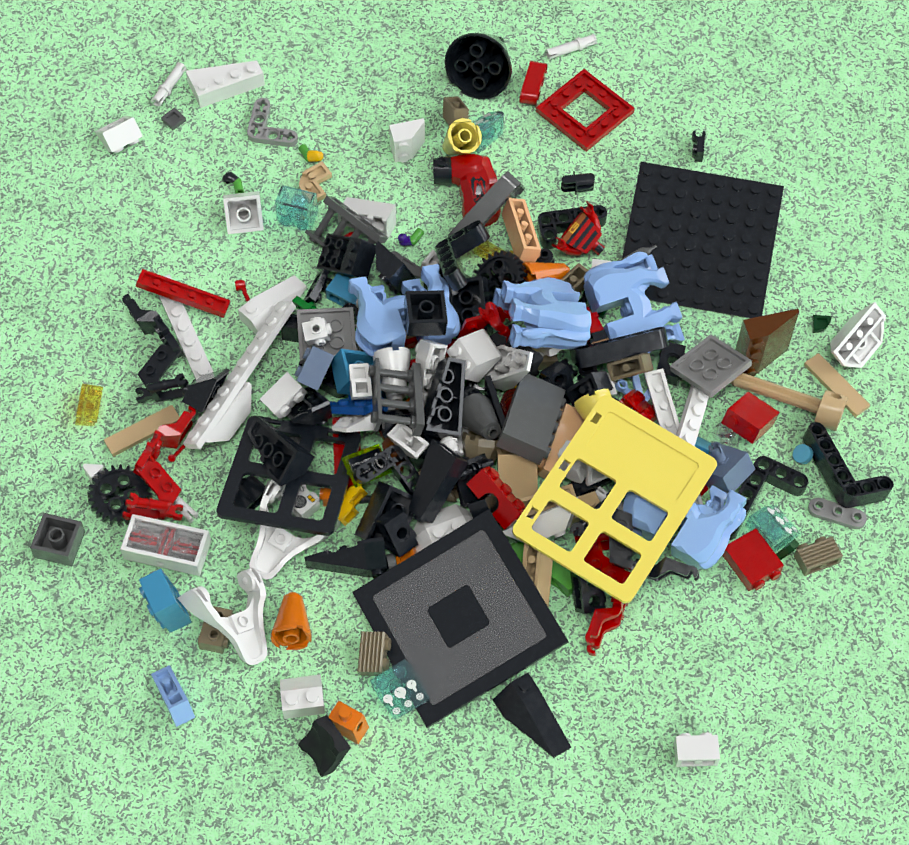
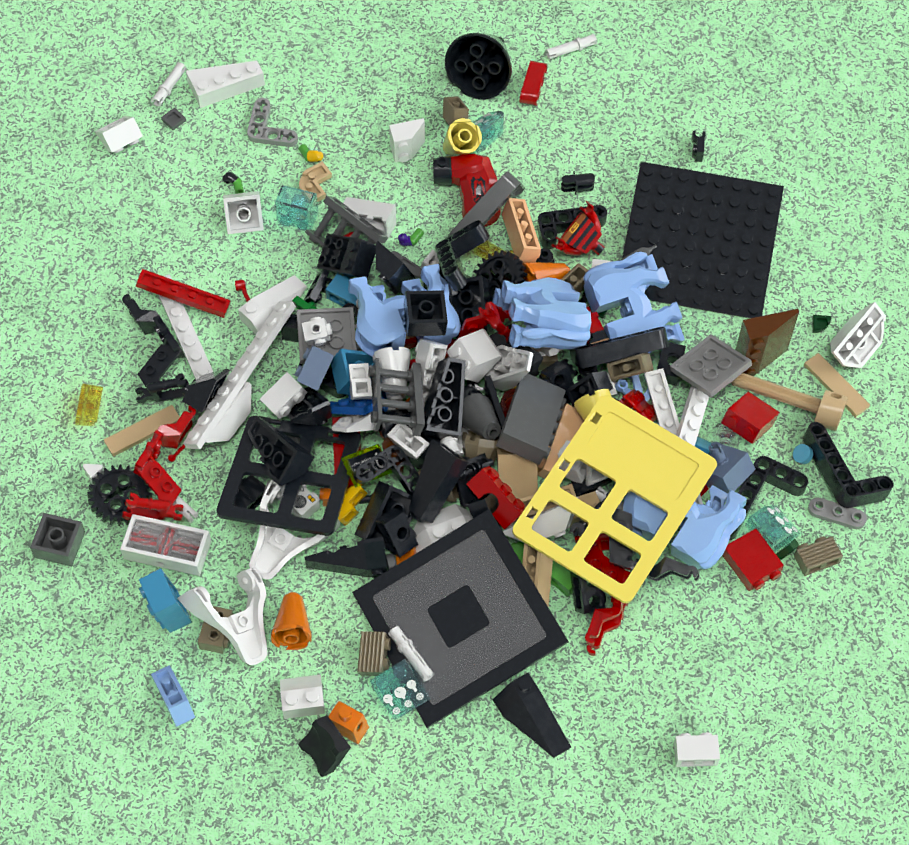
red plate [536,69,635,152] -> none
none -> white pin [388,626,434,682]

